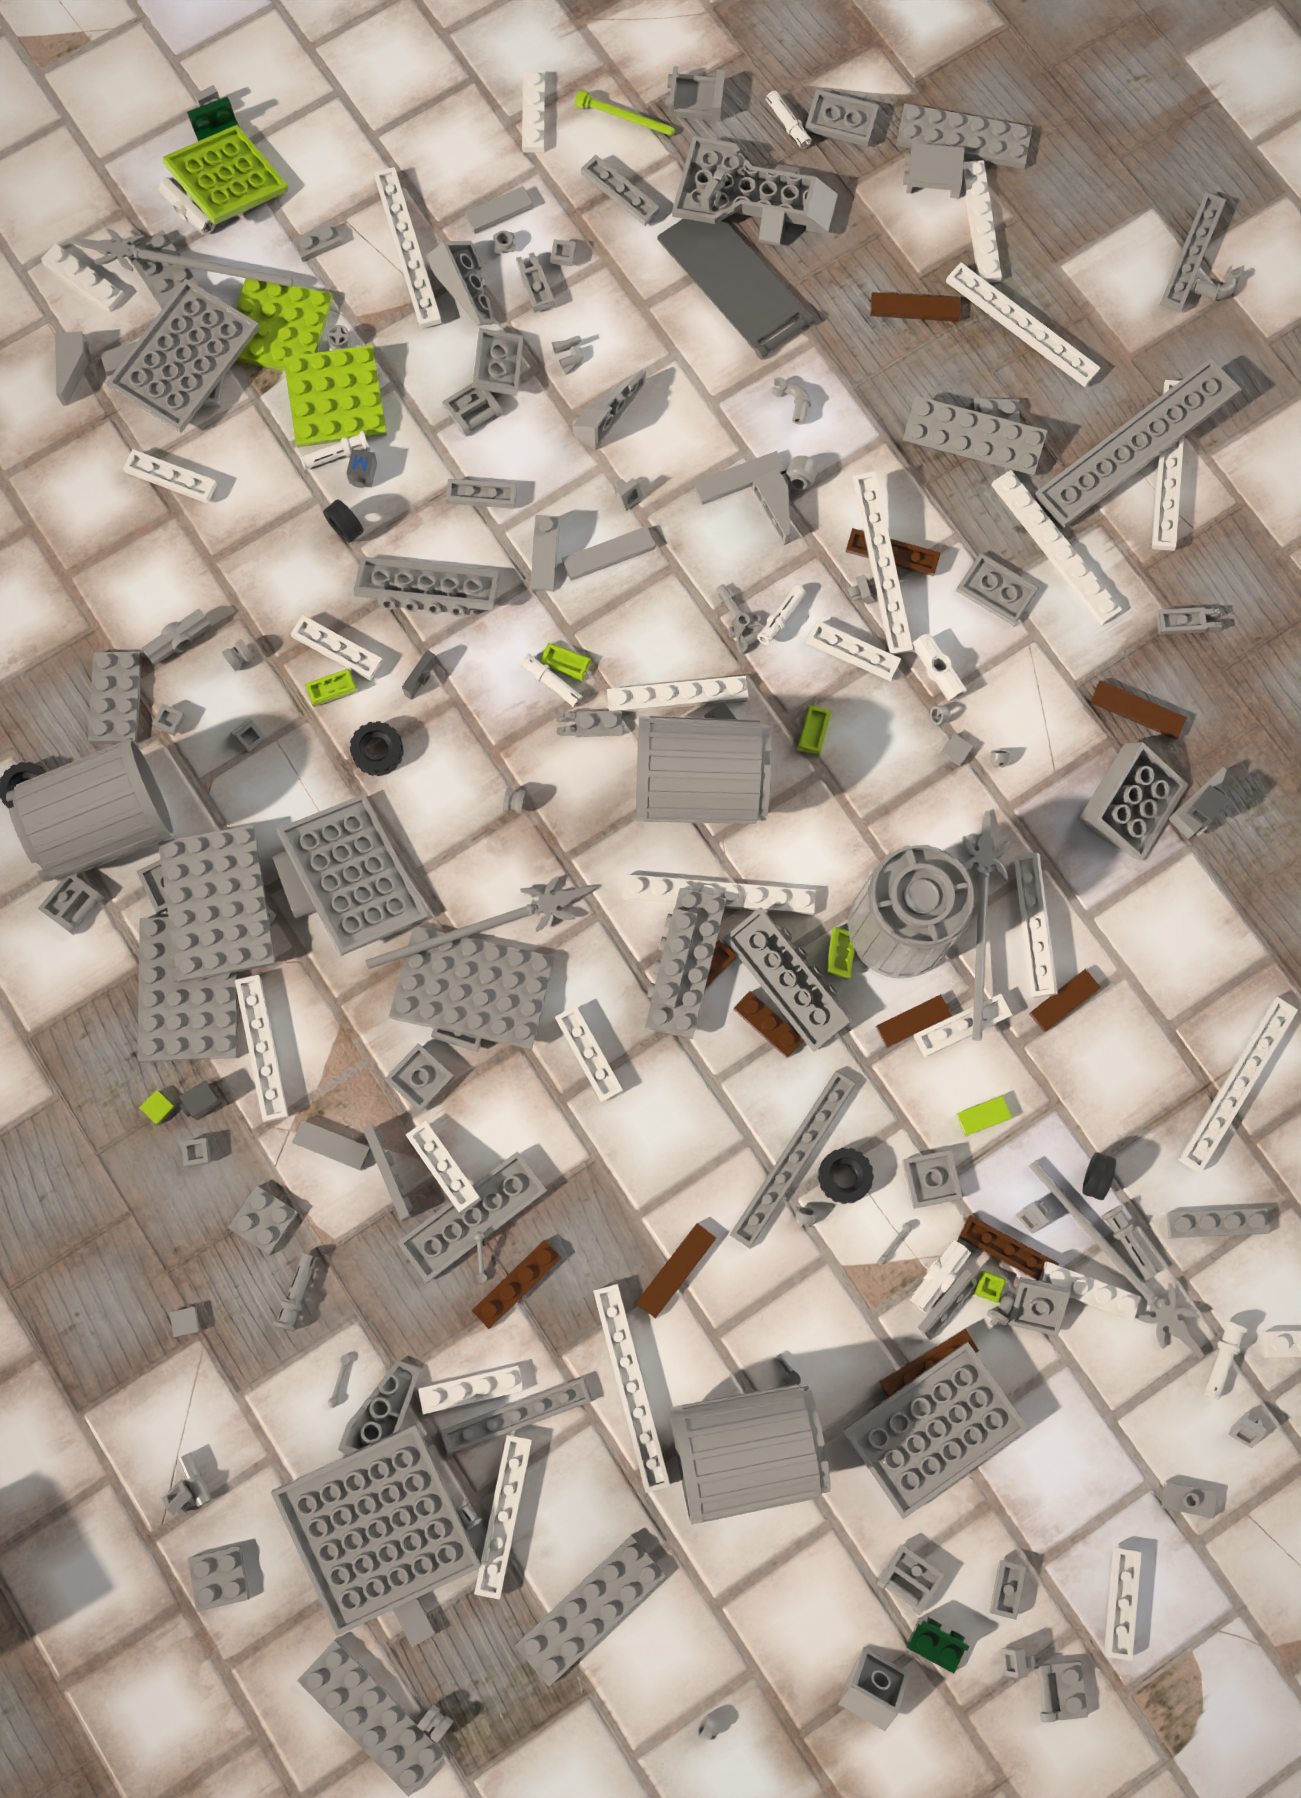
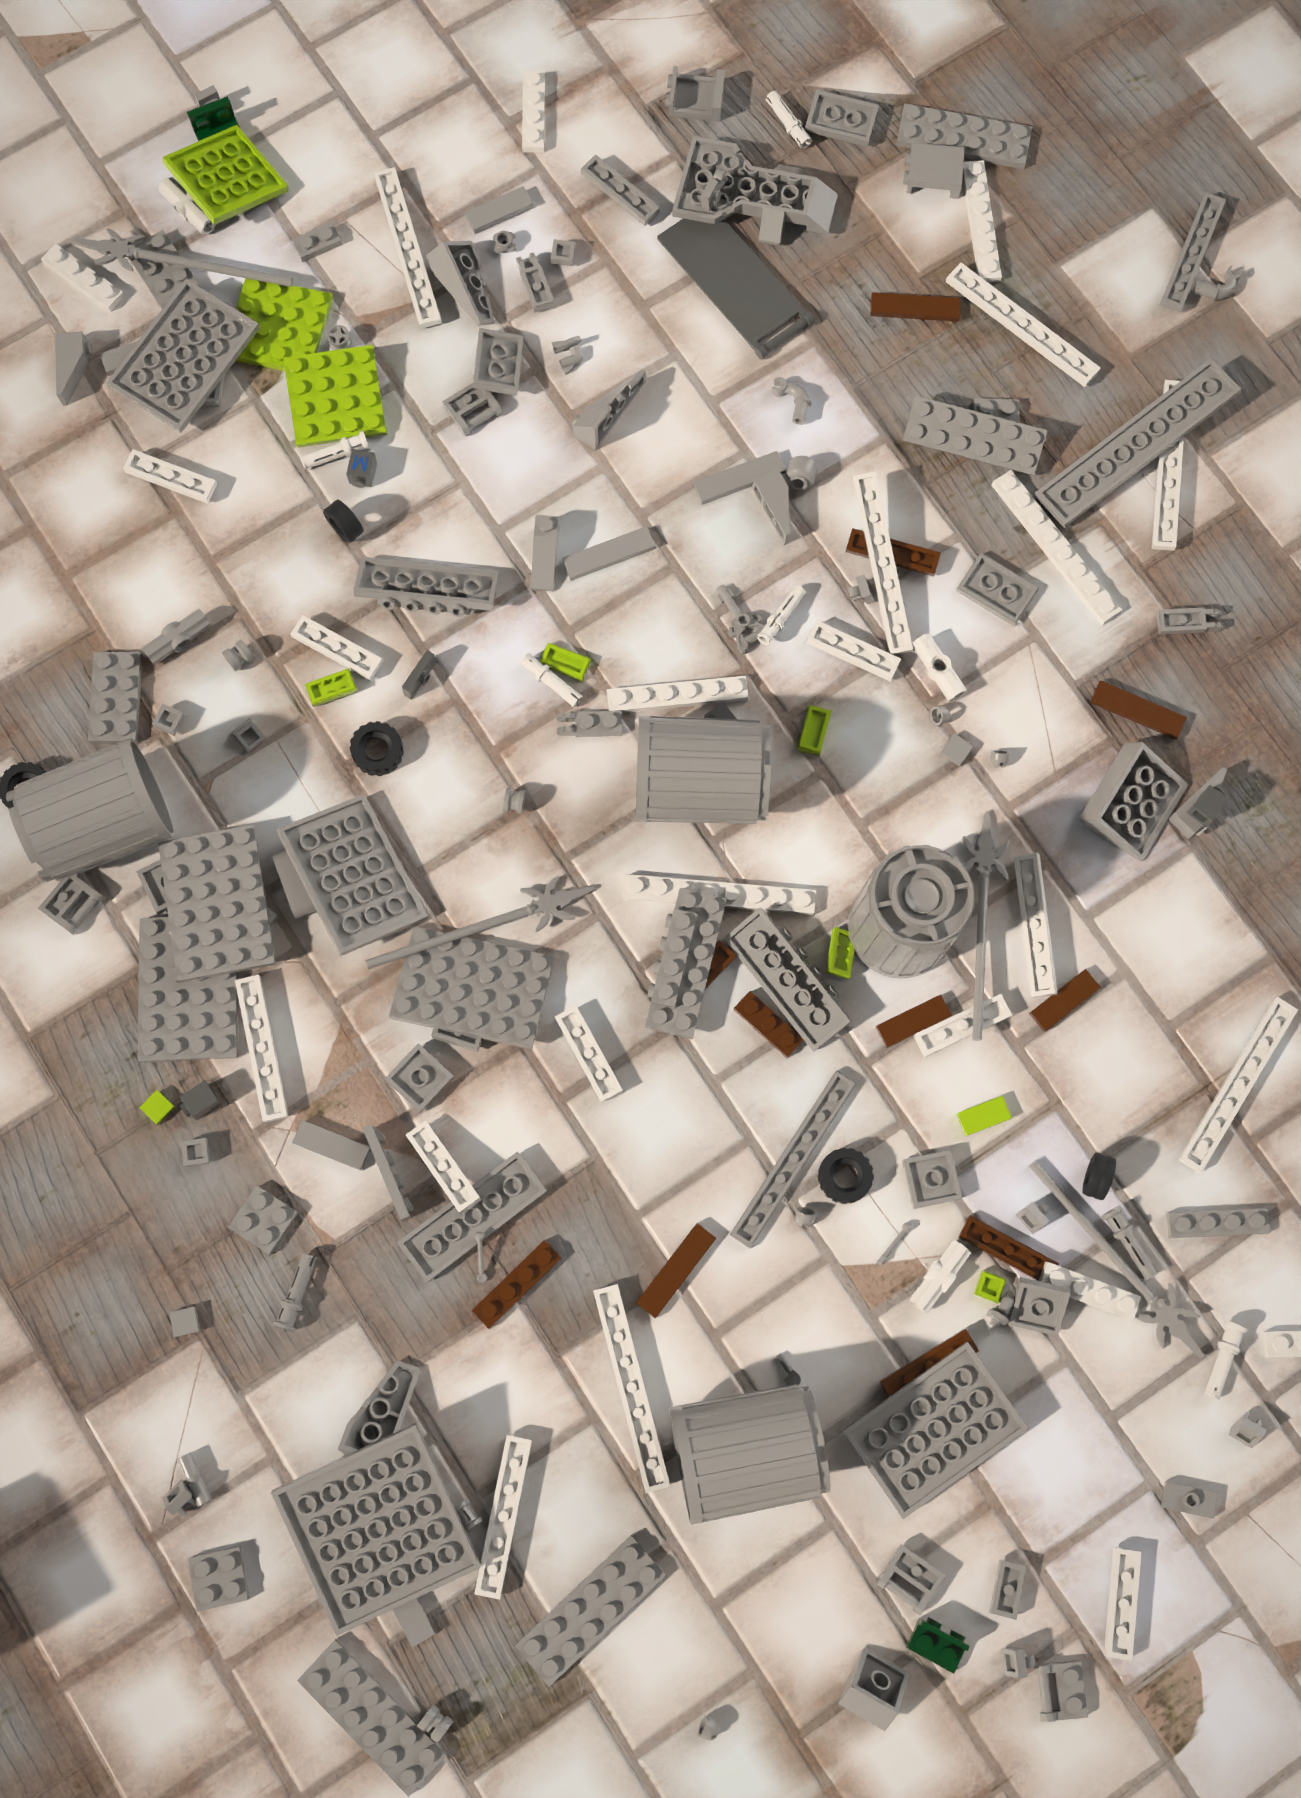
light grey hinge [328,1355,351,1408] -> none
white plate [418,1366,523,1414] -> none
light grey tile [439,1377,592,1456] -> none
light grey plate [446,479,517,509] -> none
lime piece [575,89,675,136] -> none
light grey tile [615,478,643,511] -> none
light grey tile [918,1269,977,1340] -> none

